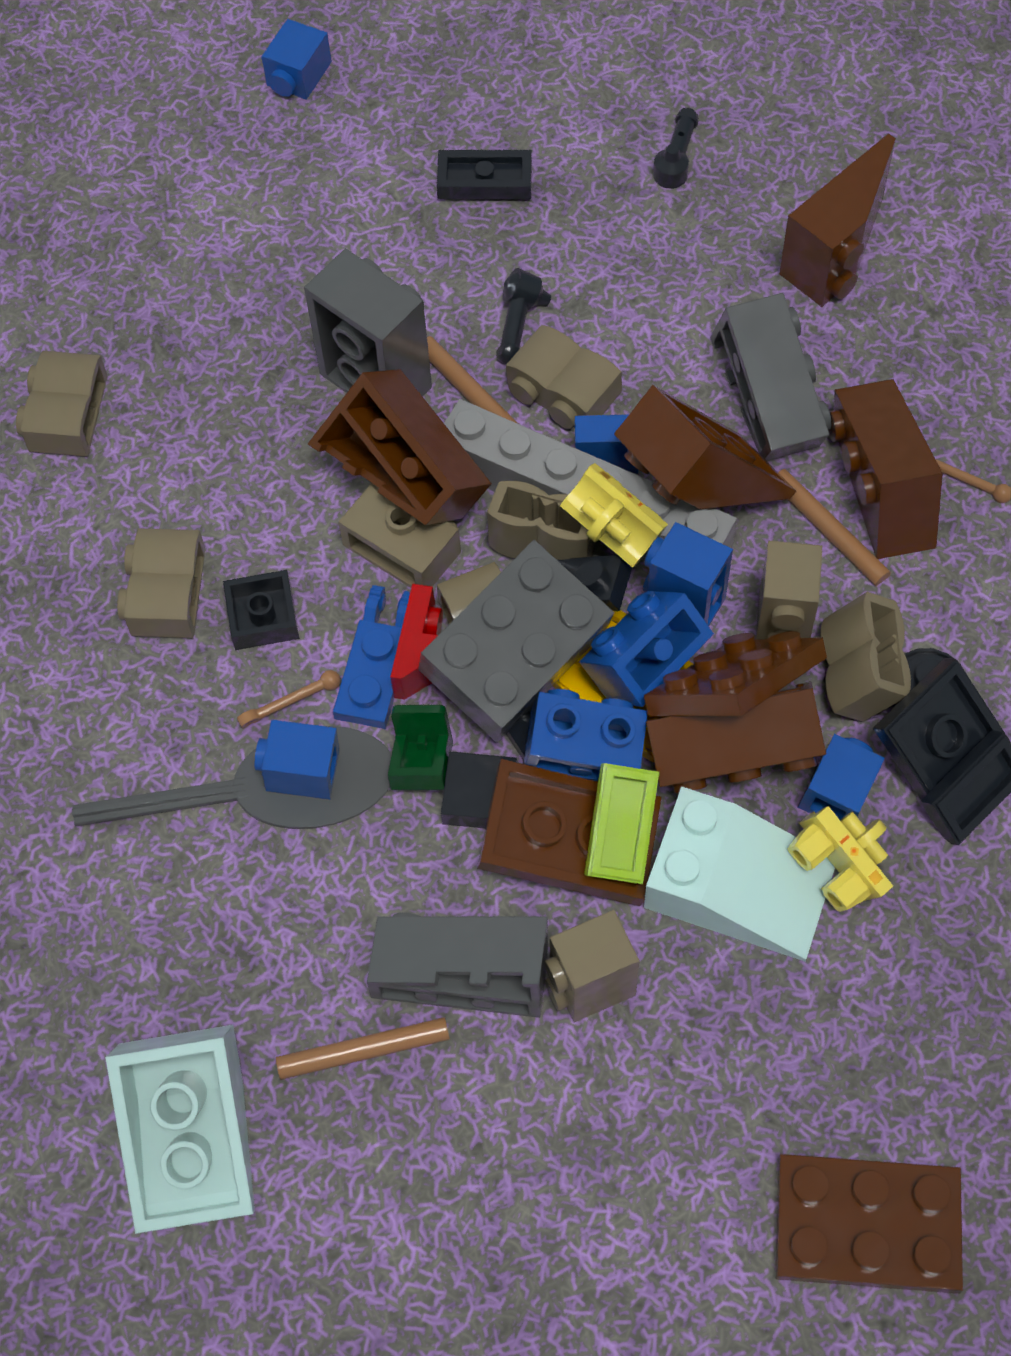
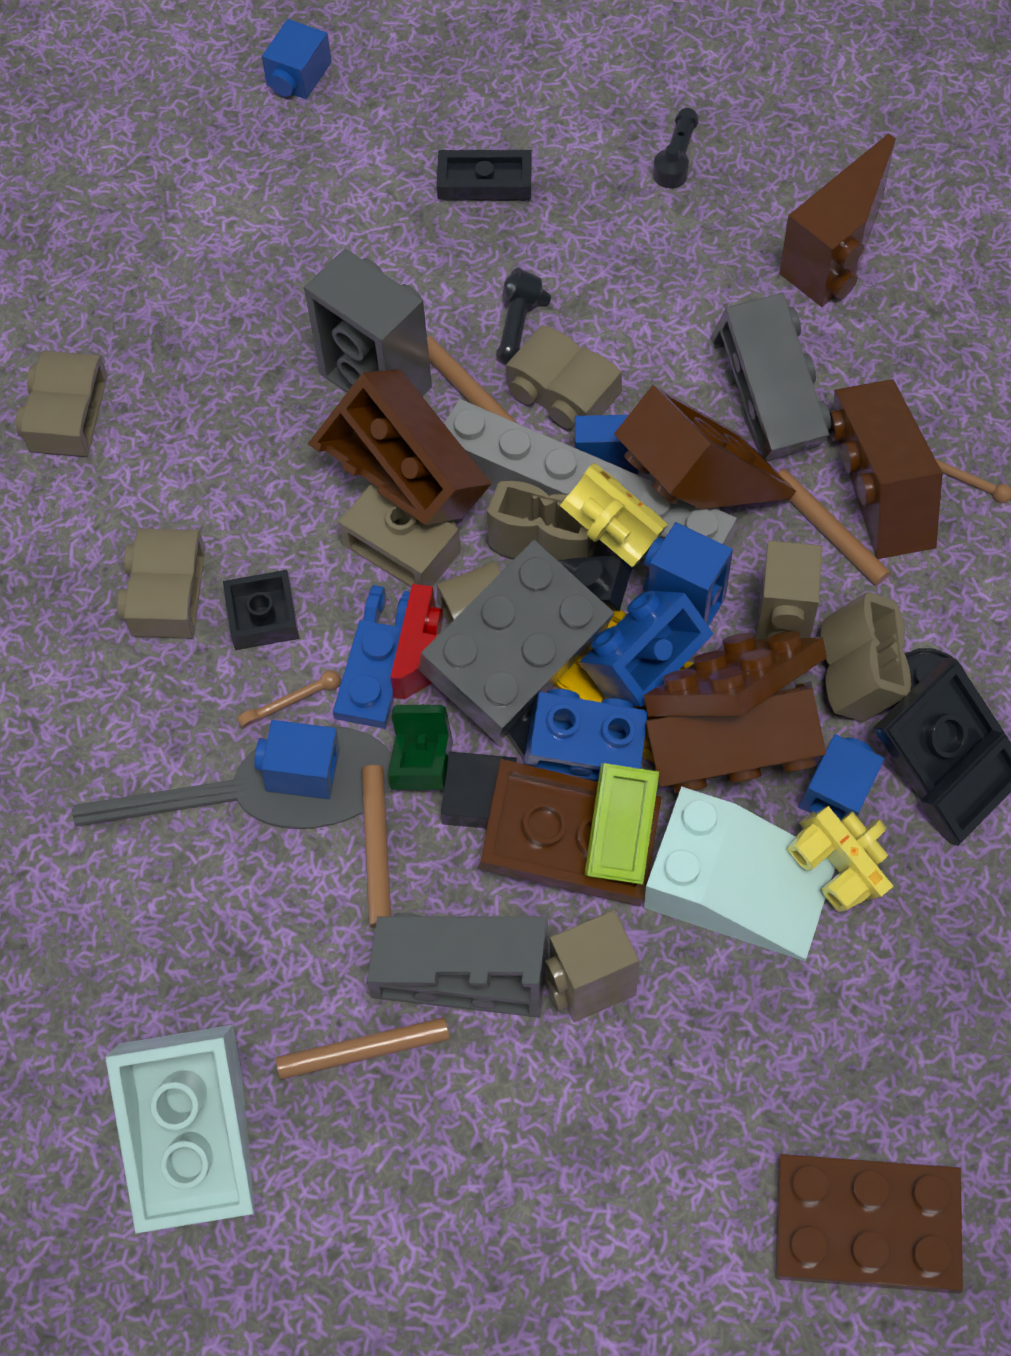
none -> medium nougat bar [362,765,391,928]

